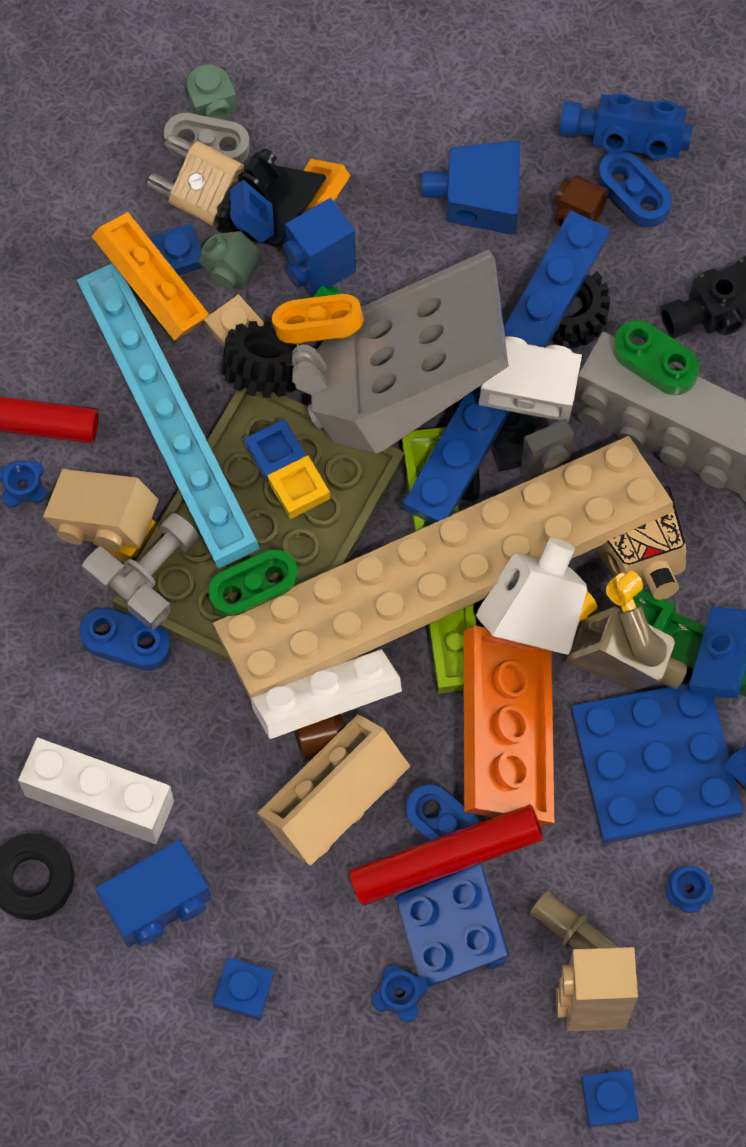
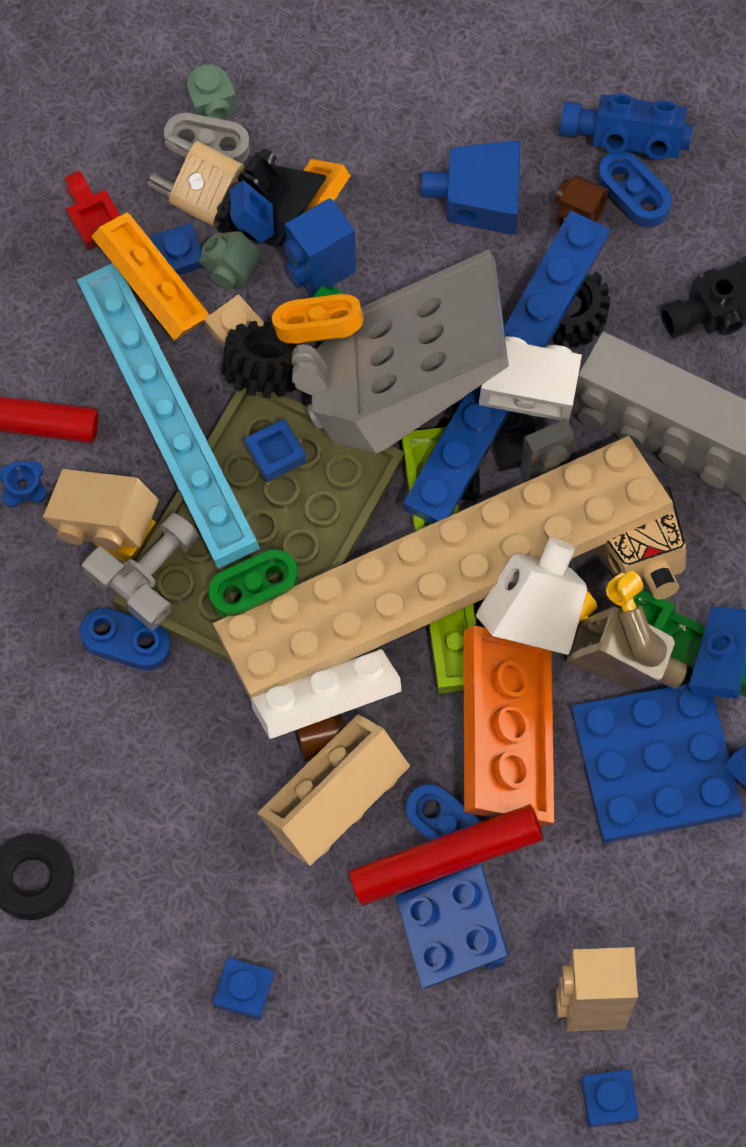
white brick [18,737,174,844] -> none
blue brick [95,839,211,948] -> none
yellow plate [267,455,330,519] -> none
blue plate [372,966,428,1022] -> none
dark tan axle [529,890,619,949] -> none
green plate [613,320,699,395] -> none
blue plate [665,866,713,913] -> none
none -> red plate [64,170,120,251]

